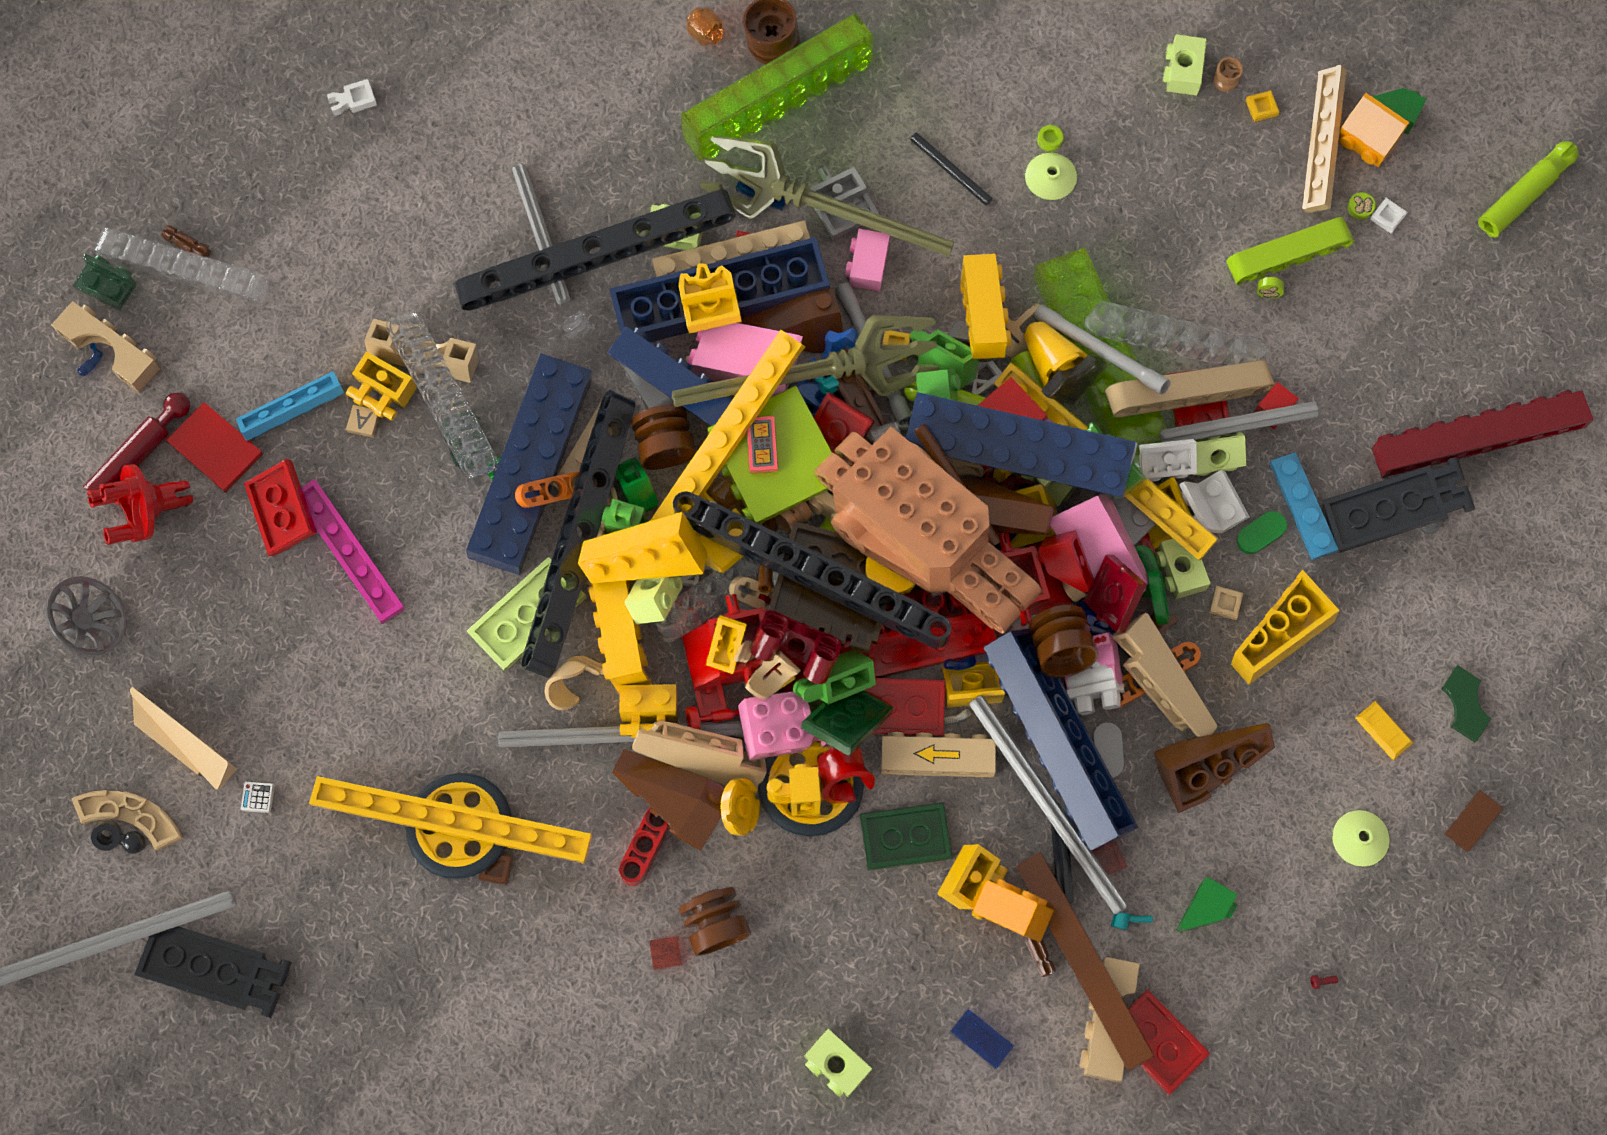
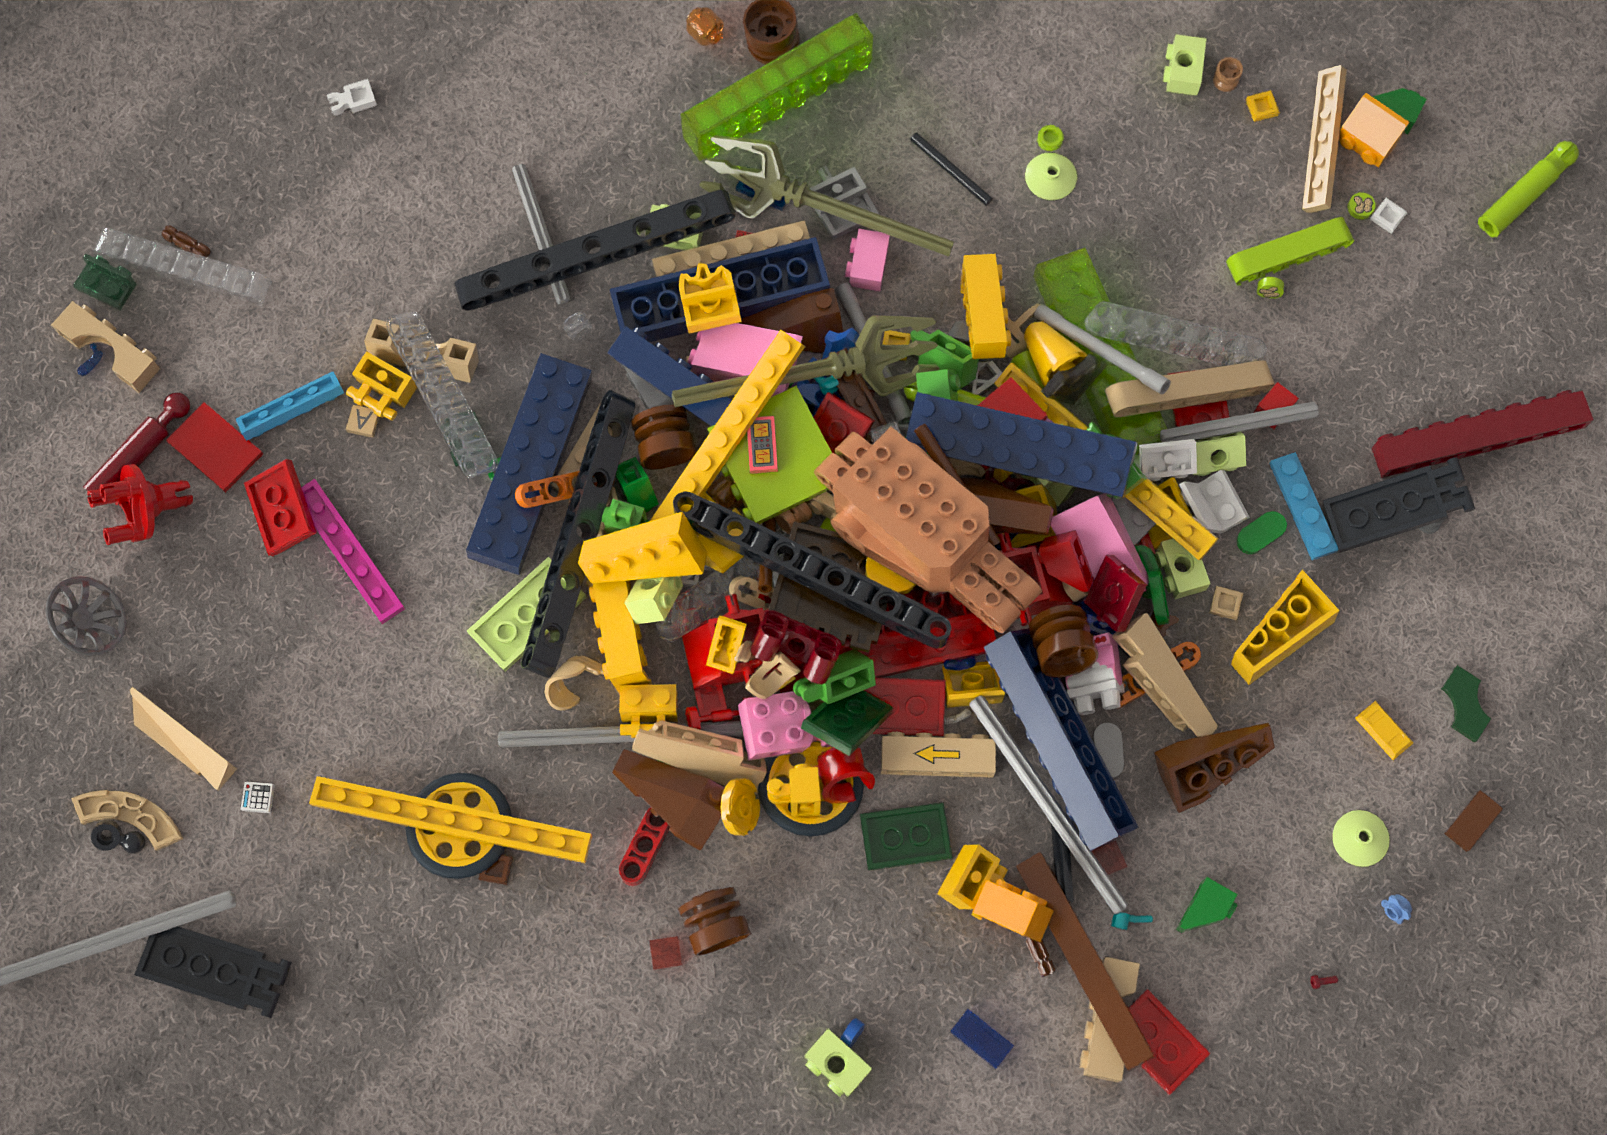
none -> blue tile [840,1018,865,1048]
none -> medium blue plate [1381,894,1412,924]

